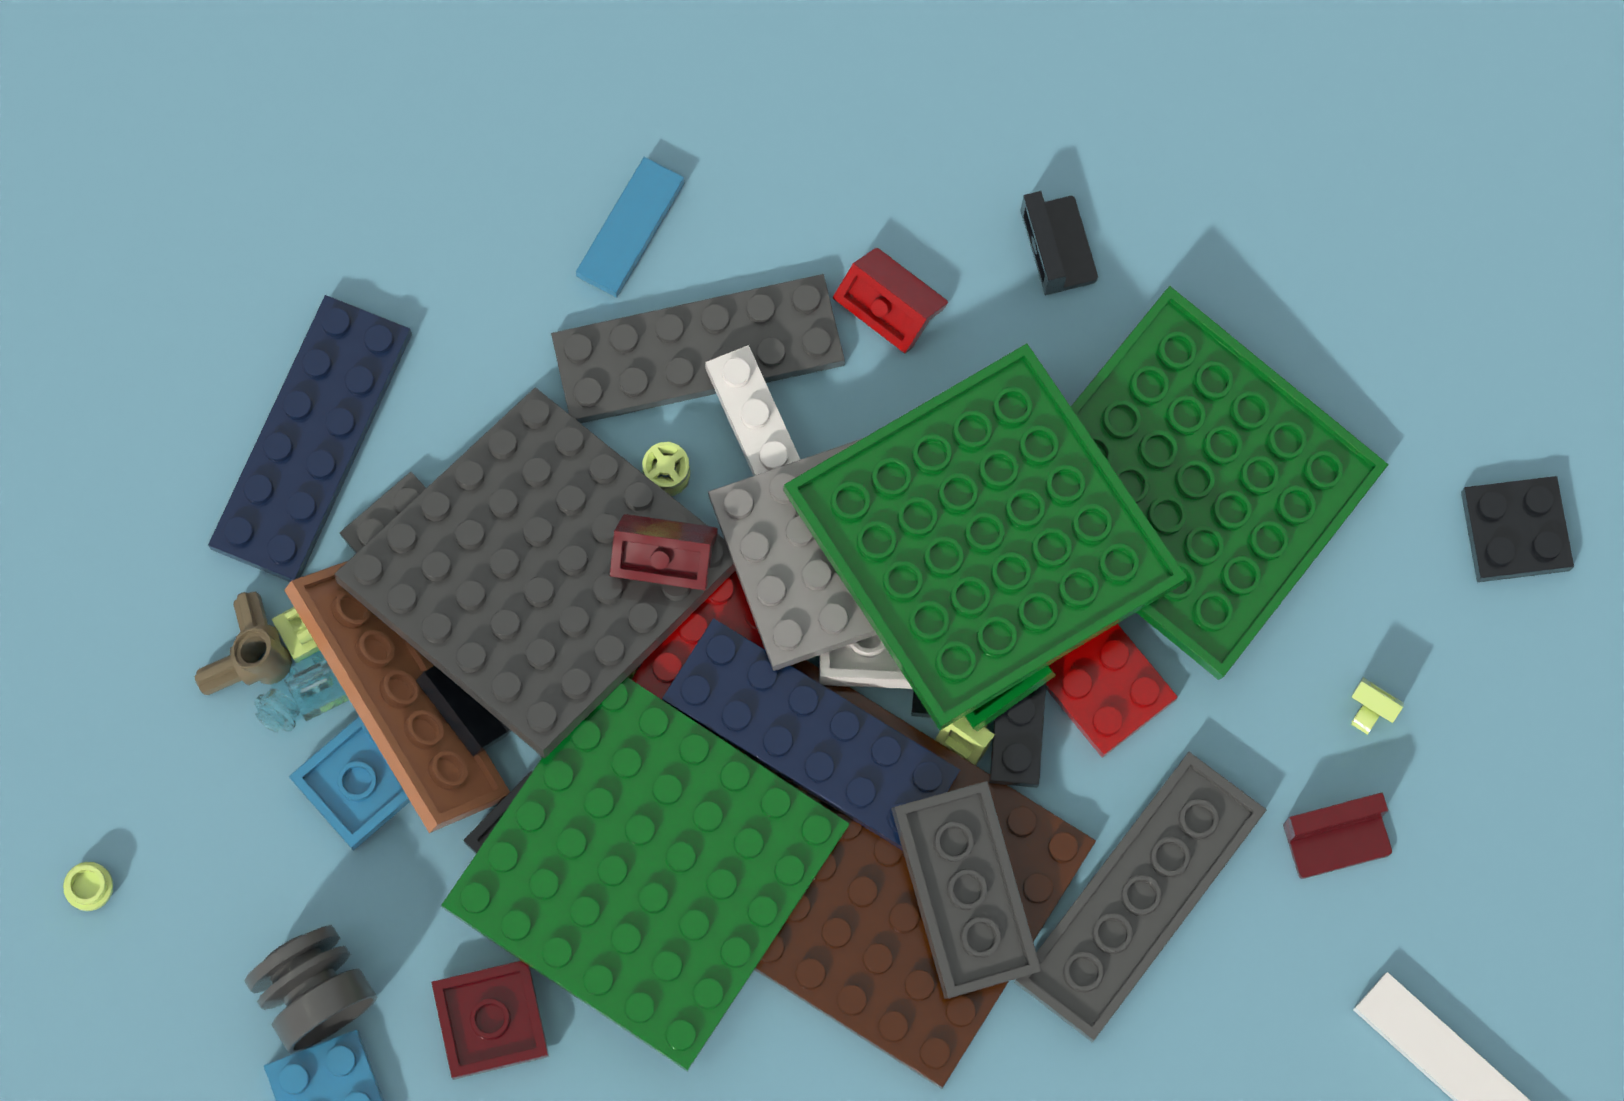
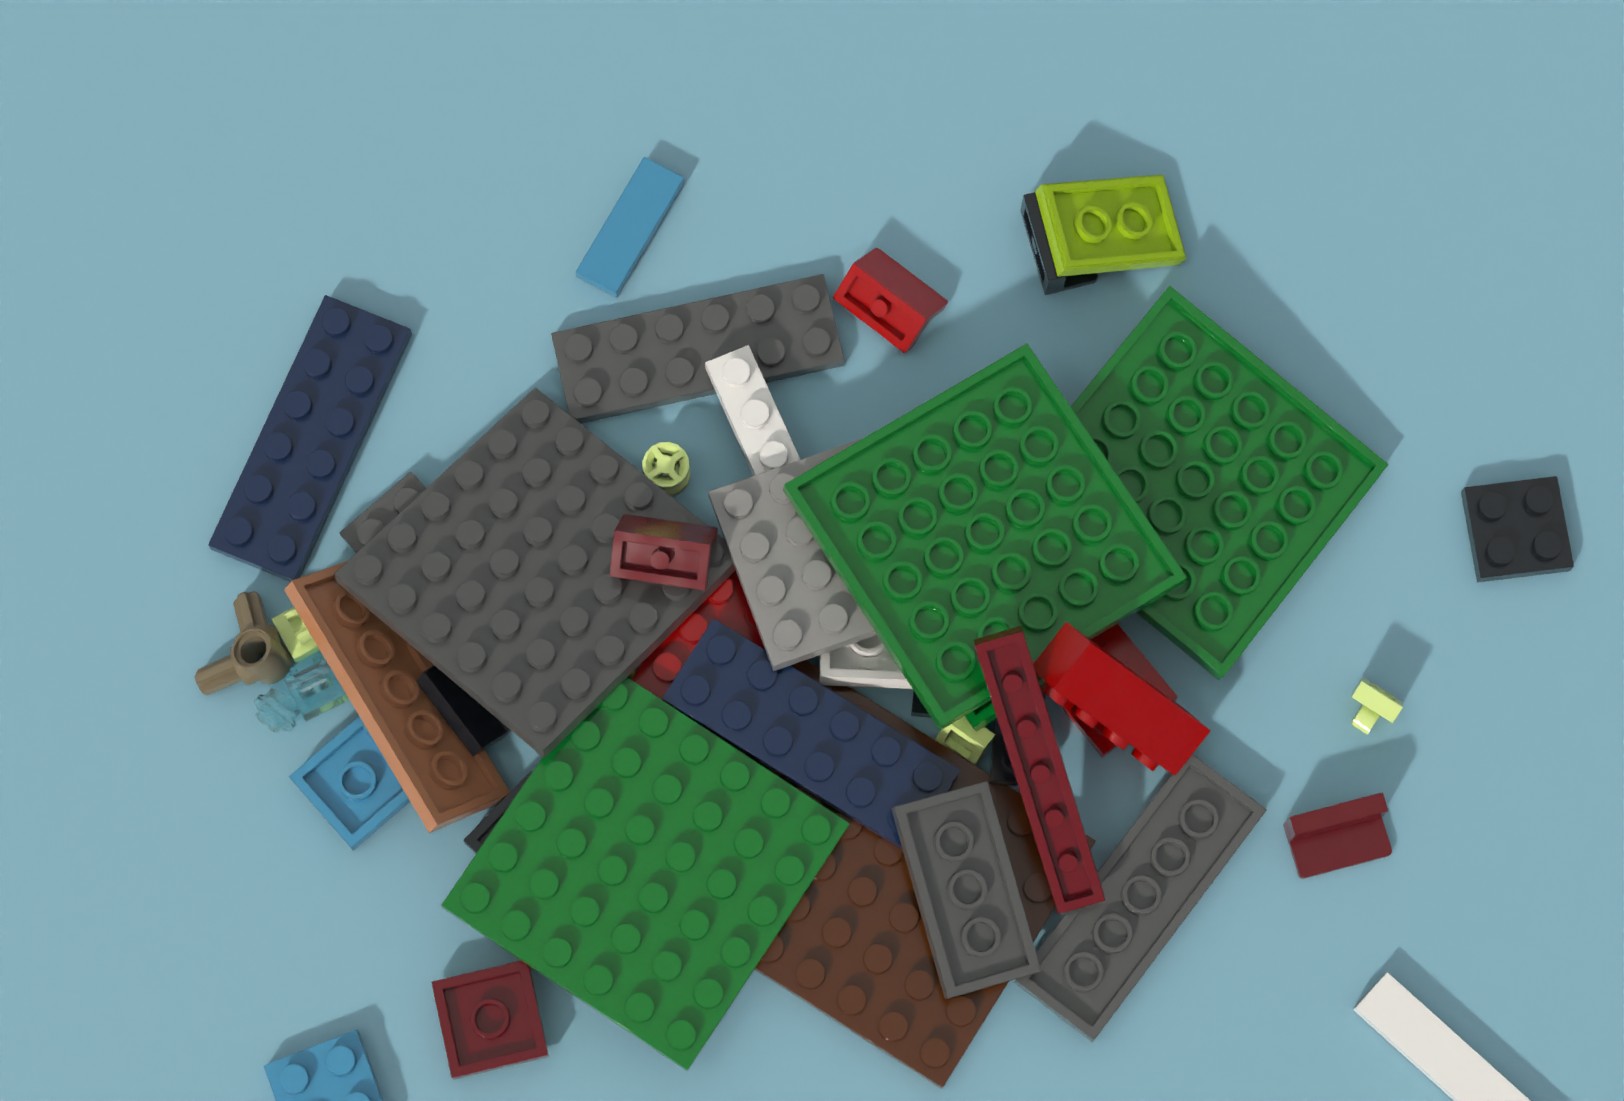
yellowish green plate [63,862,113,911] -> none
dark grey wheel [244,925,378,1054] -> none
none -> dark red plate [974,626,1105,914]
none -> red brick [1033,622,1211,776]
none -> lime tile [1035,174,1187,277]

